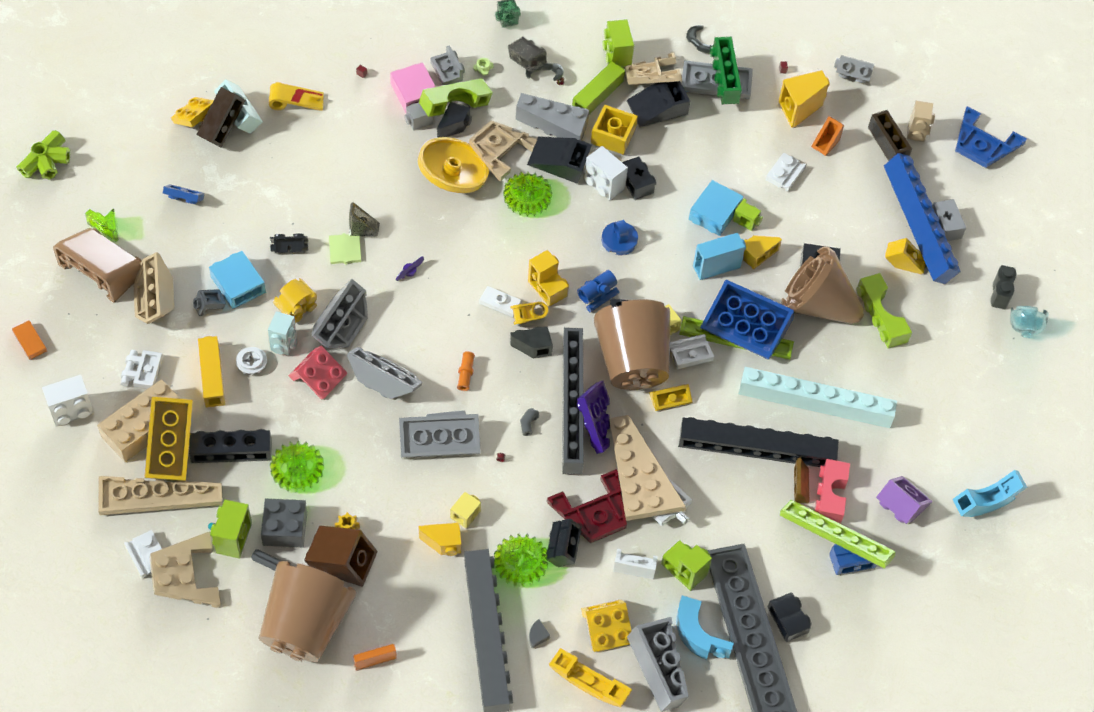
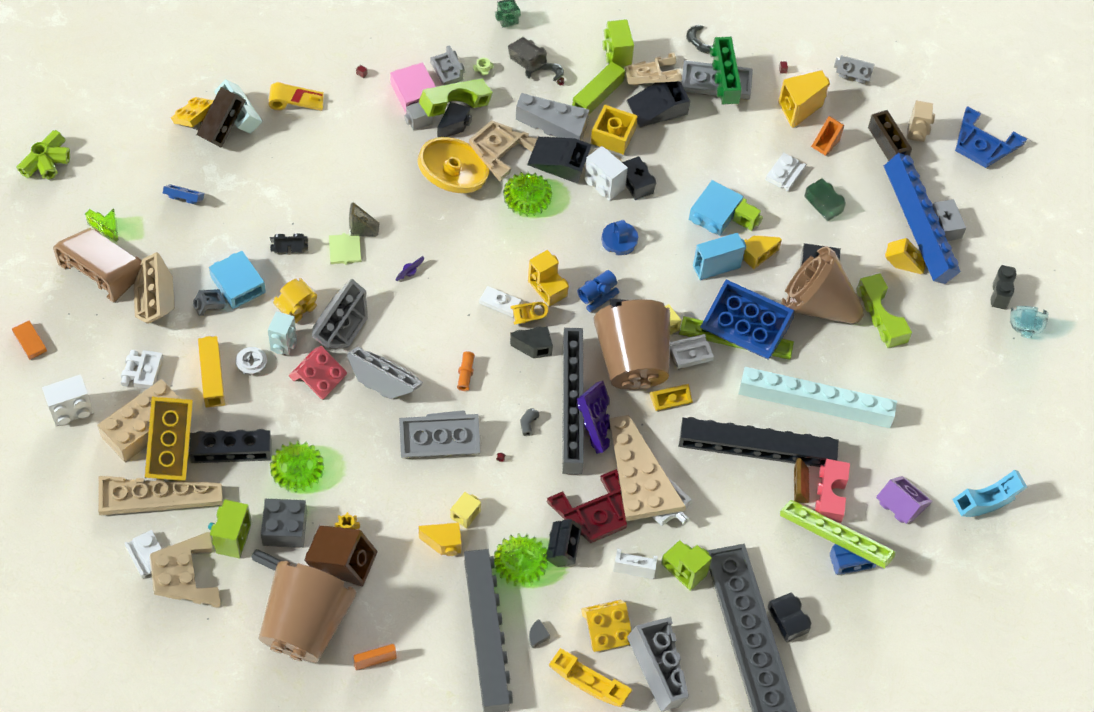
medium azure arch [676,595,734,660] -> none
none -> clear green brick [804,178,846,221]

